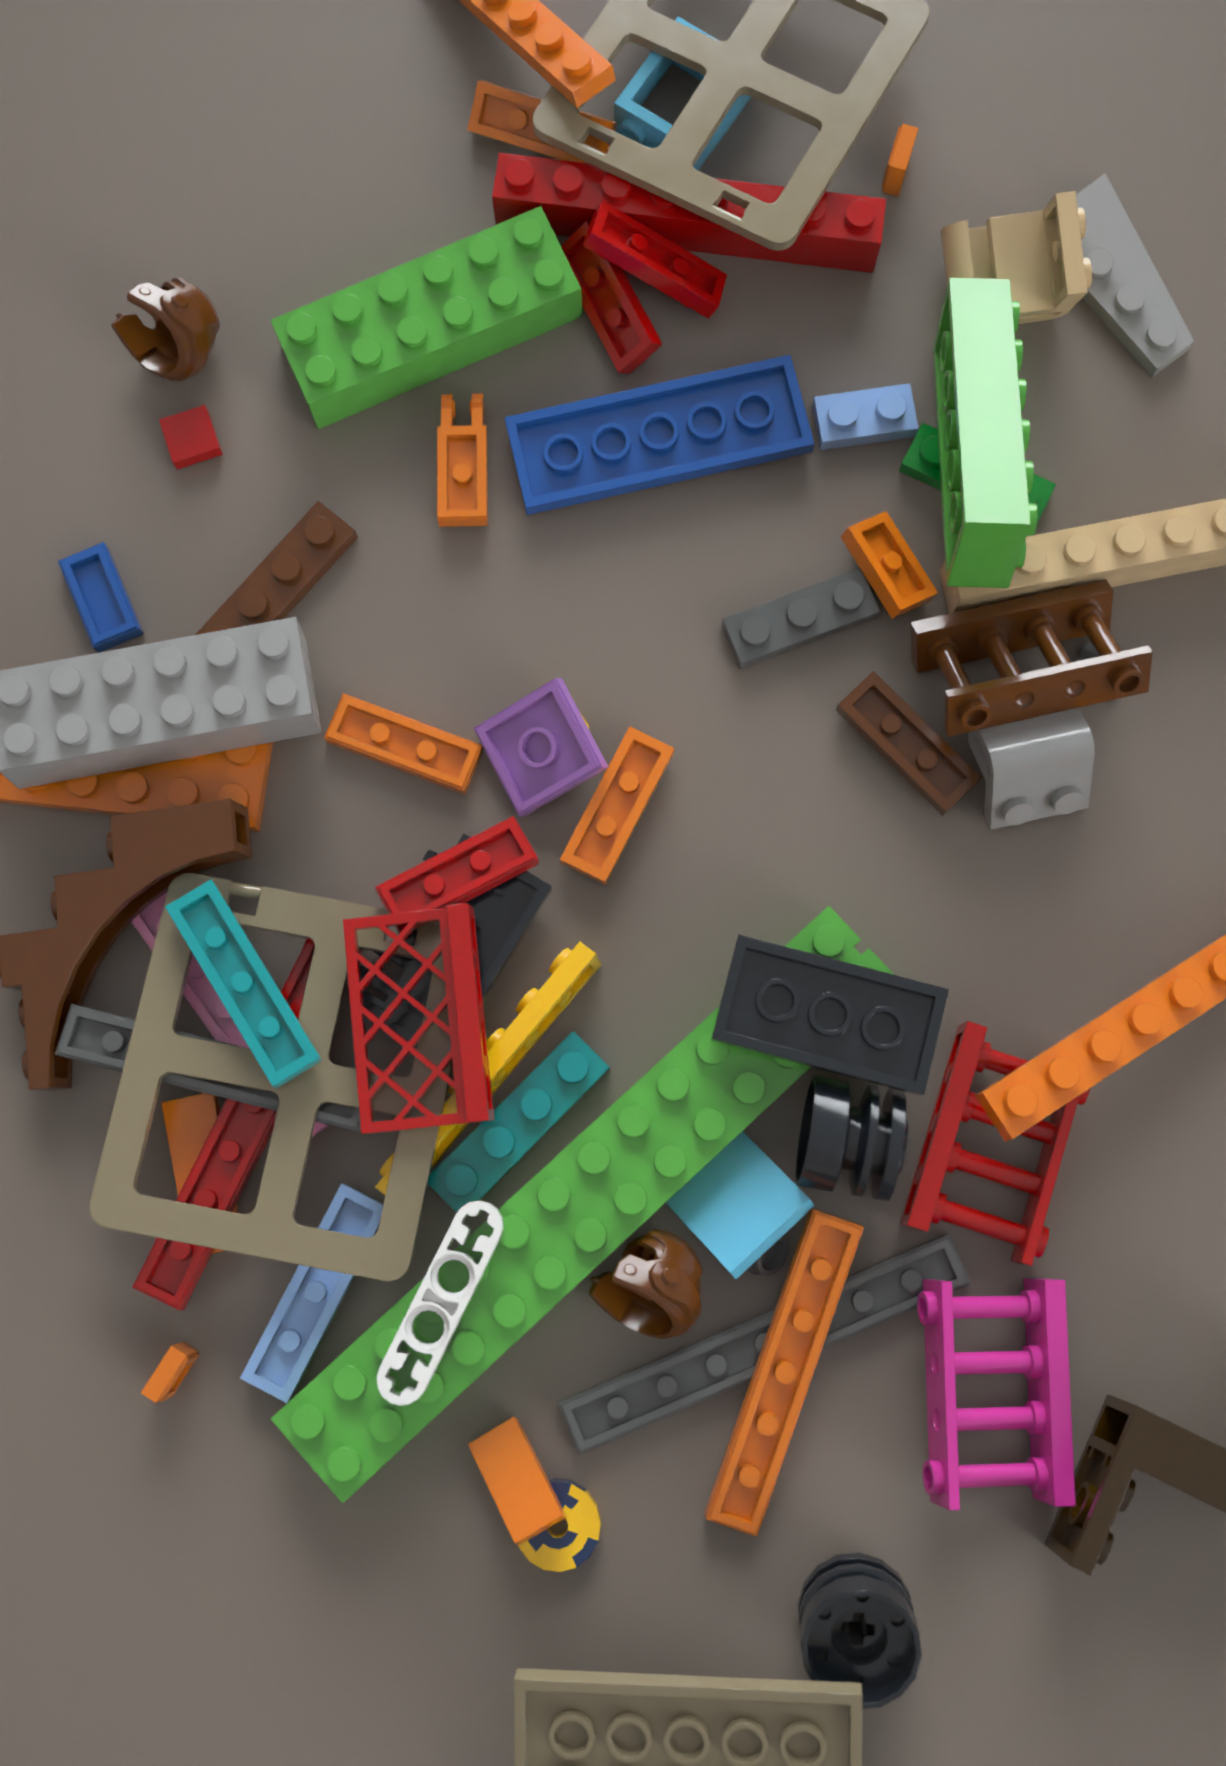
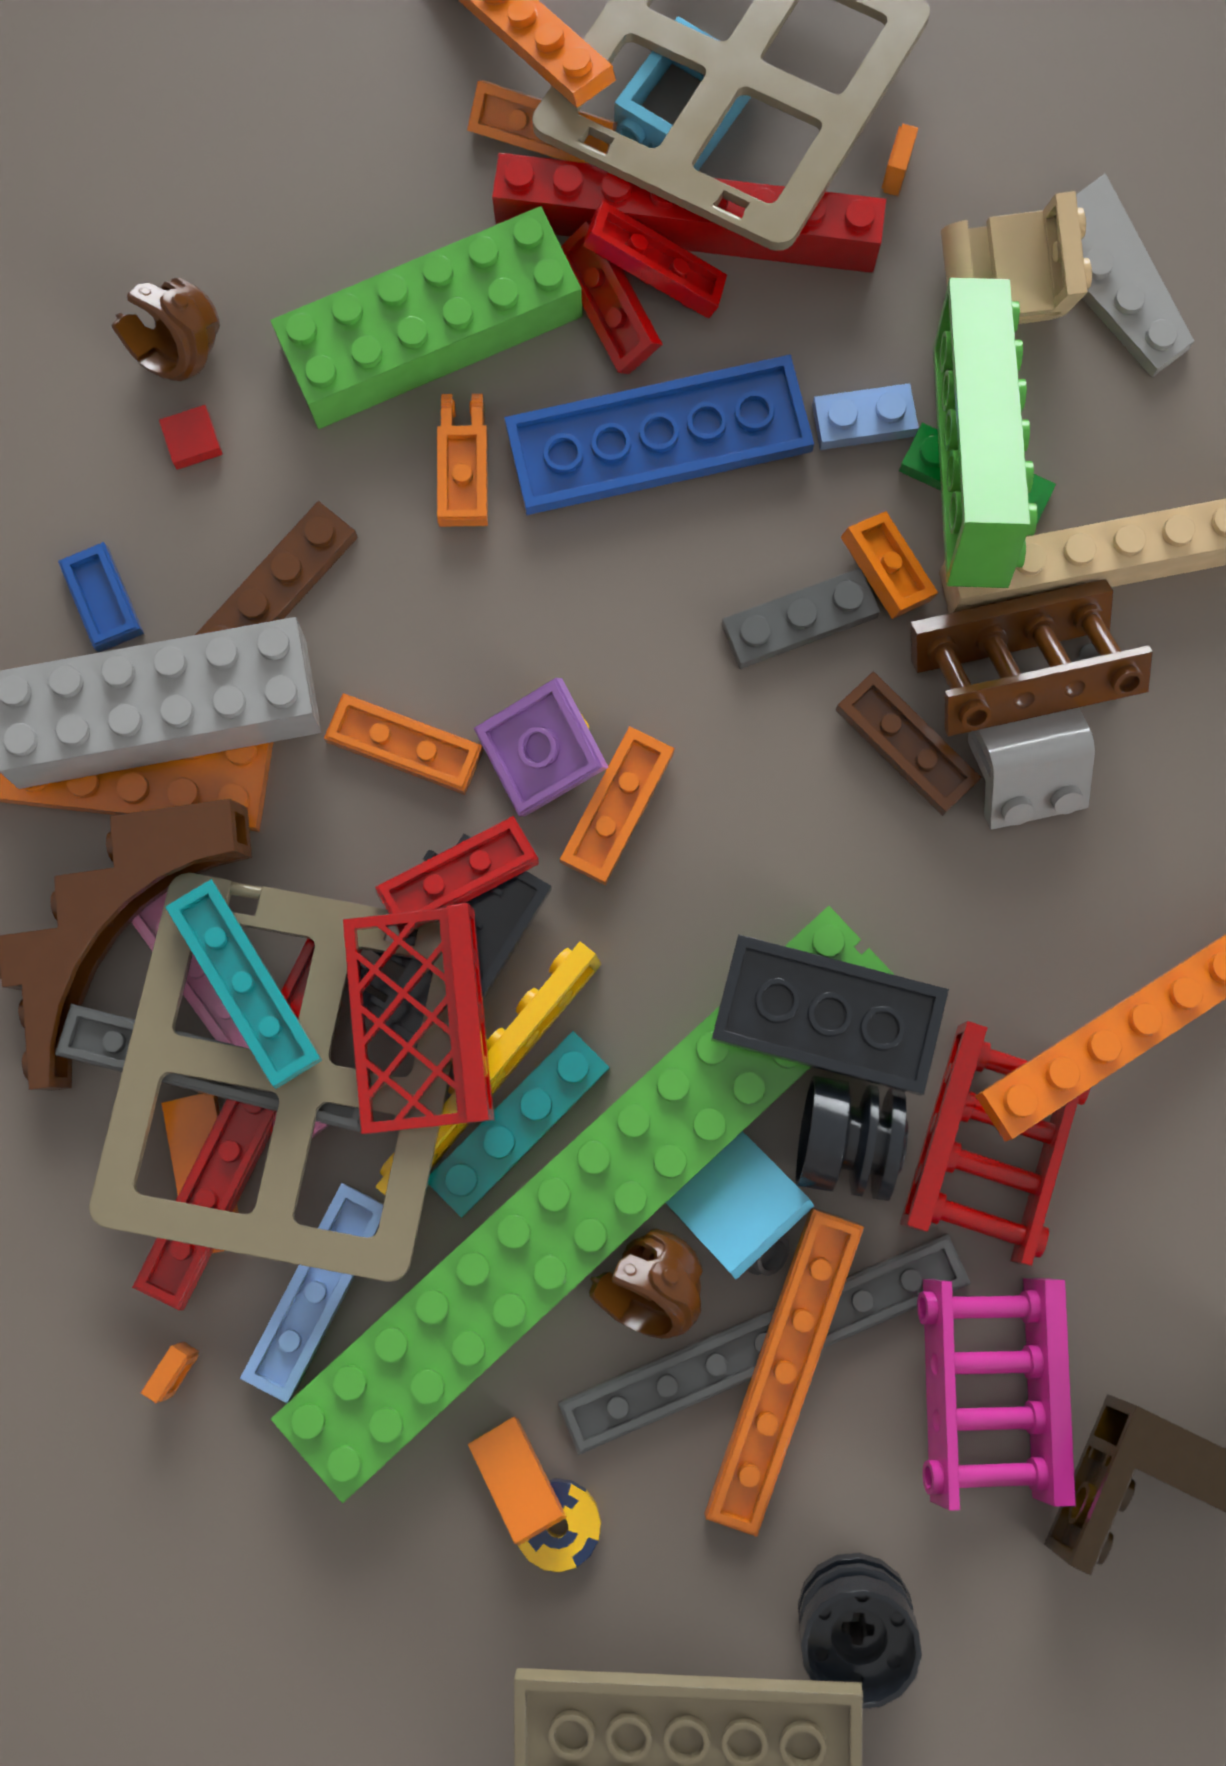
white beam [377,1201,504,1405] -> none

